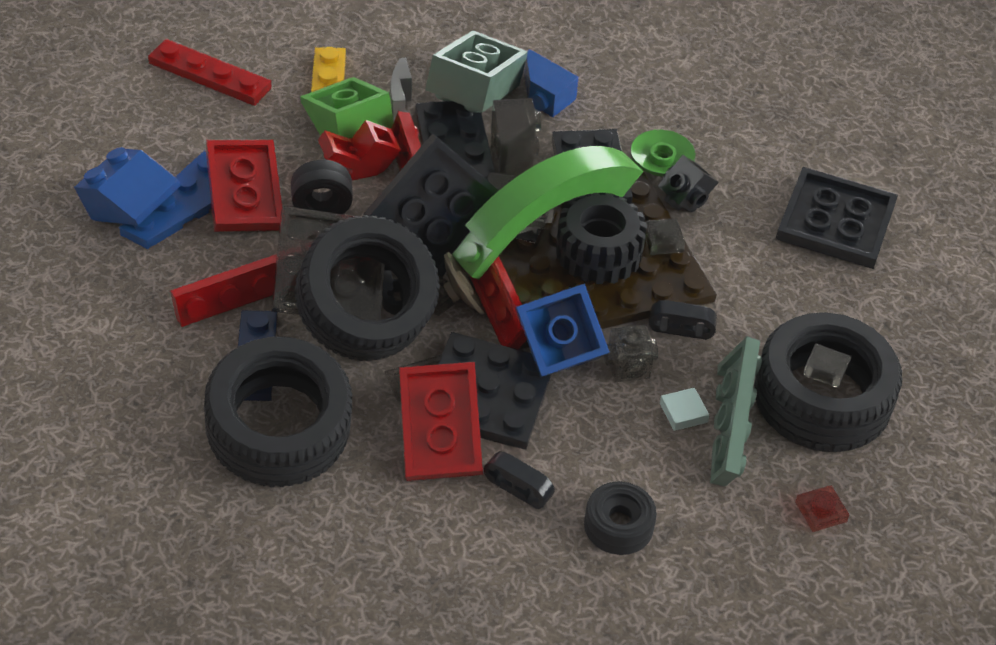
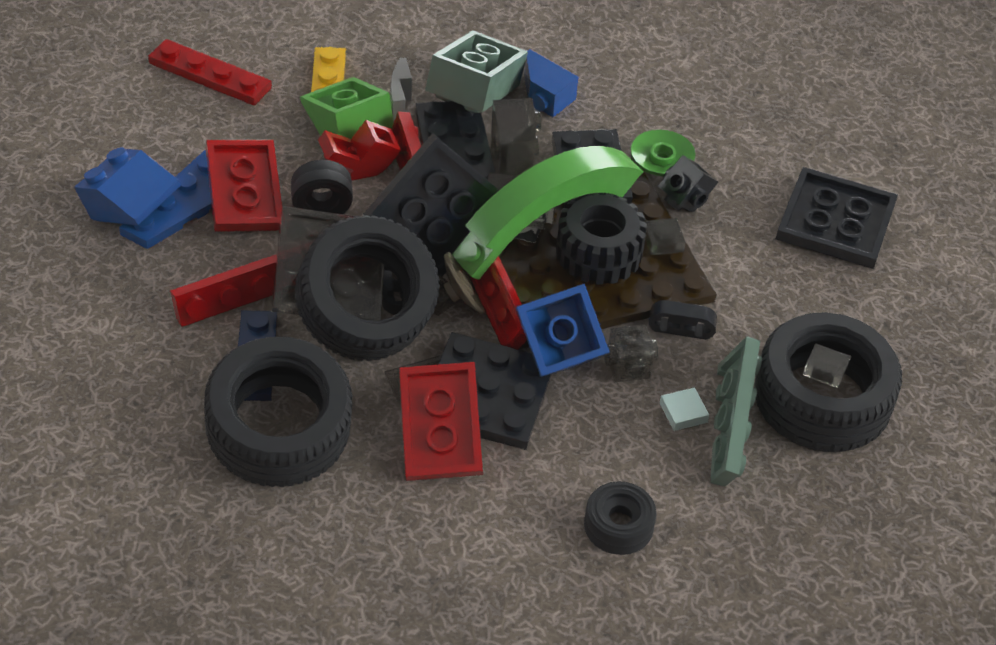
black beam [483,451,555,509] -> none
clear red plate [795,485,849,532] -> none

